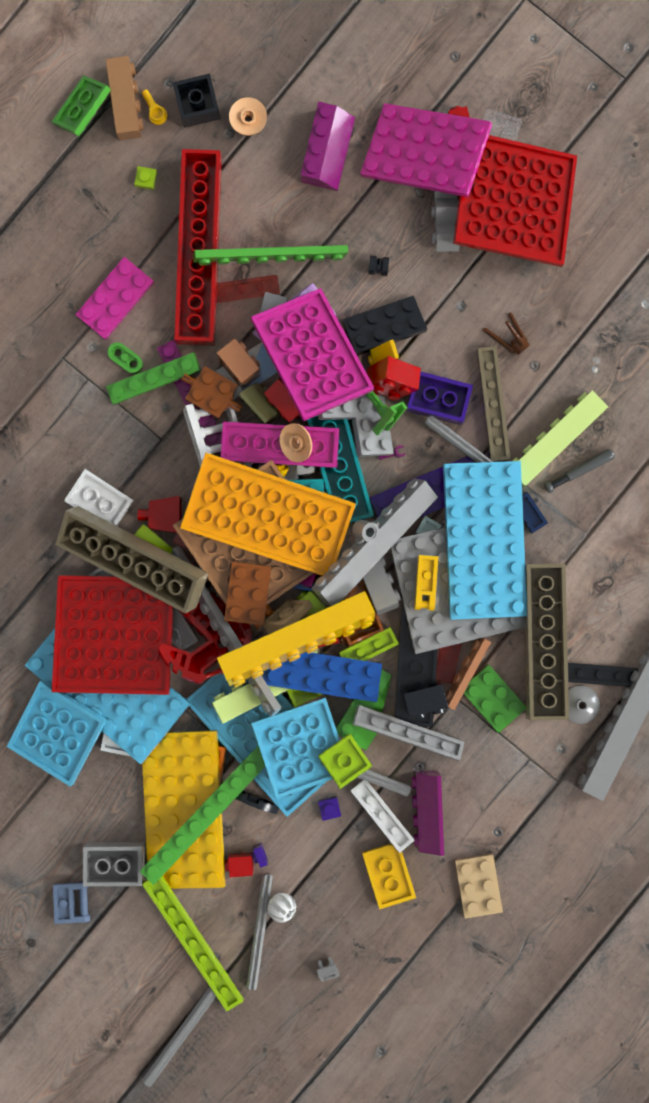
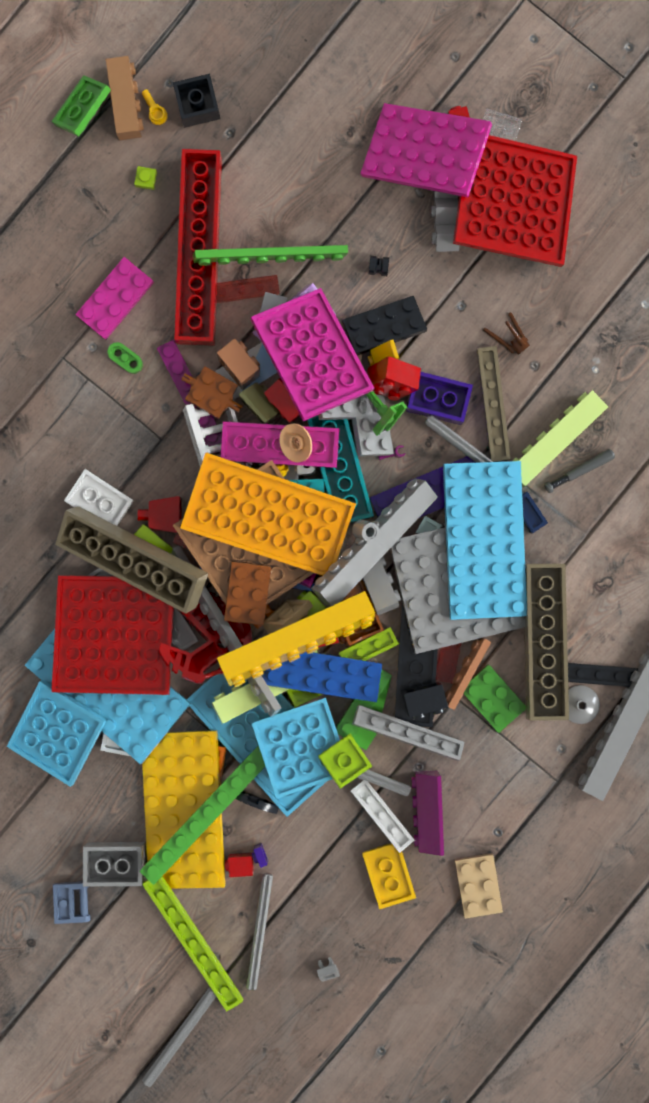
bright green plate [106,352,201,405] -> none
light nougat dish [229,97,267,136] -> none
white piece [267,893,297,923] -> none
magenta slope [301,101,355,191] -> none
dark purple plate [318,796,341,821] -> none
yellow plate [414,555,438,611] -> none

